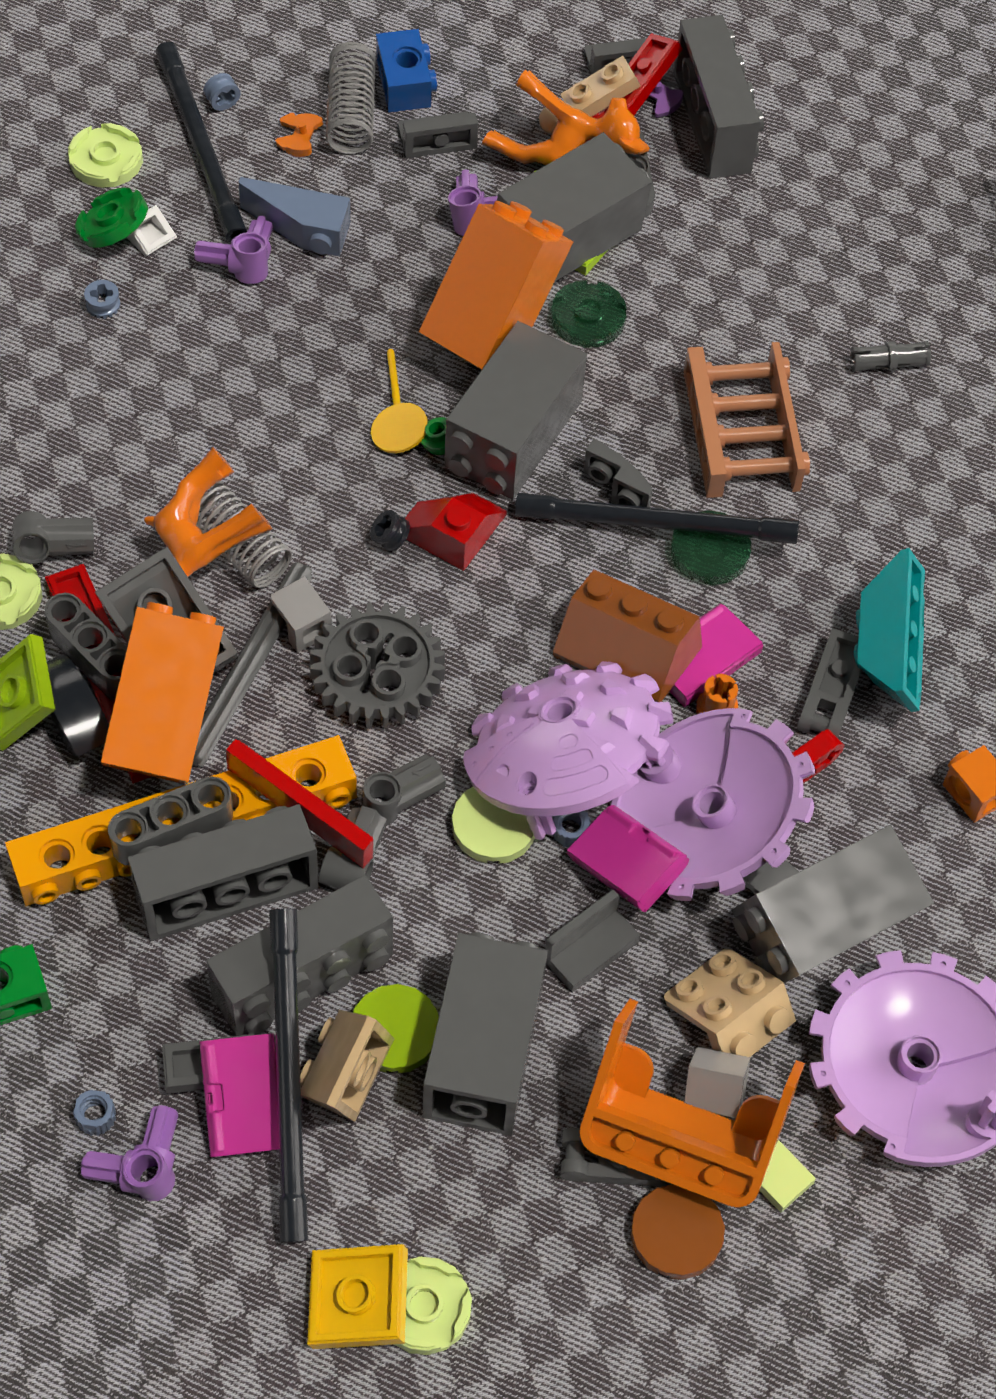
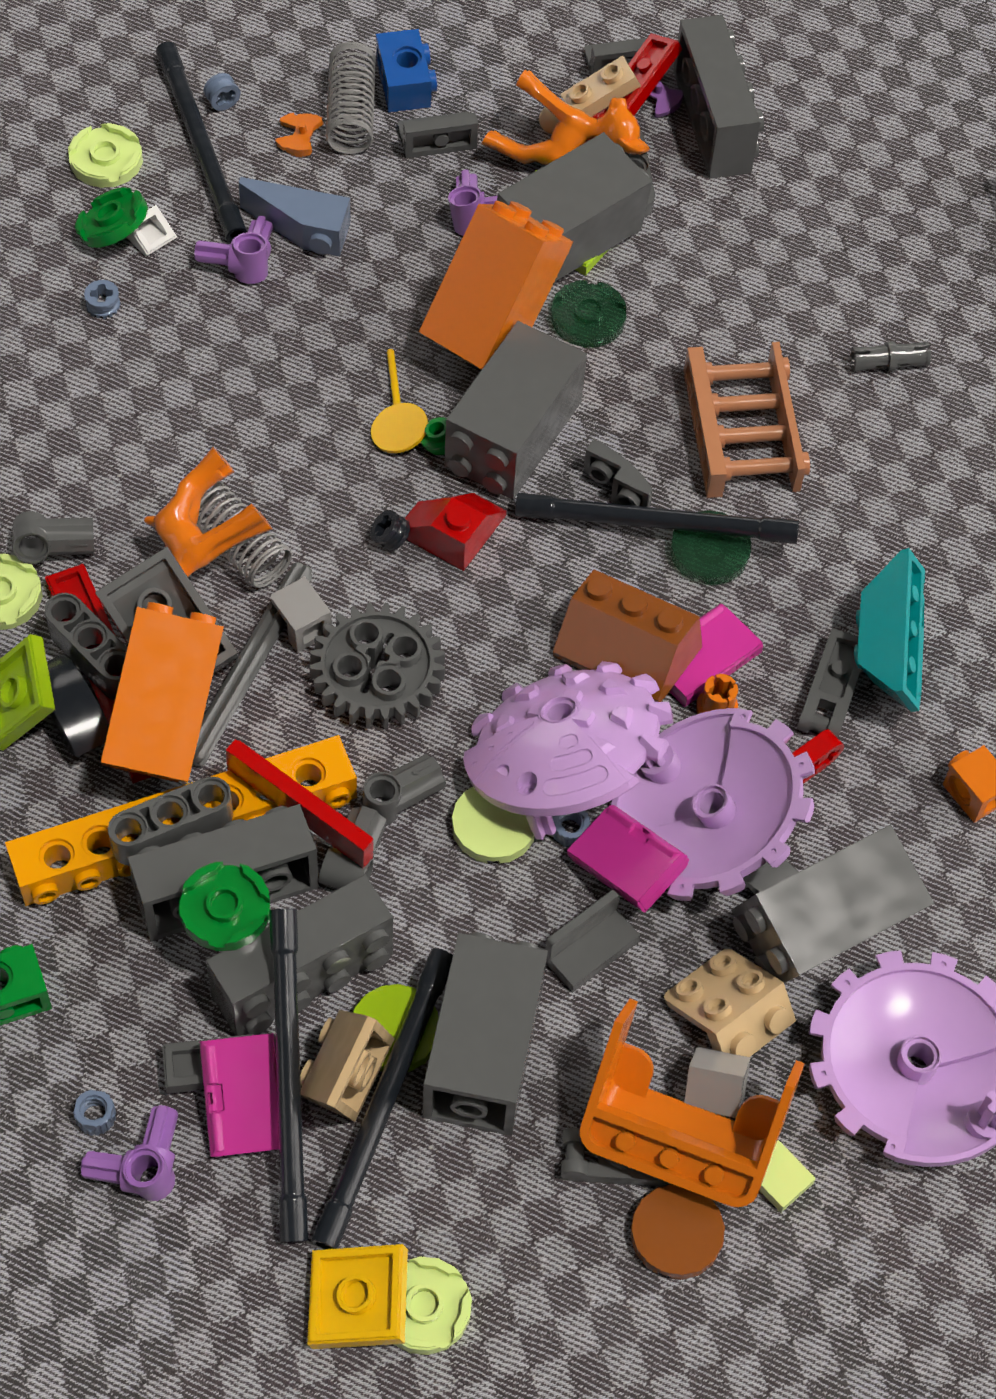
none -> green tile [179,861,270,951]
none -> black piece [311,948,453,1250]

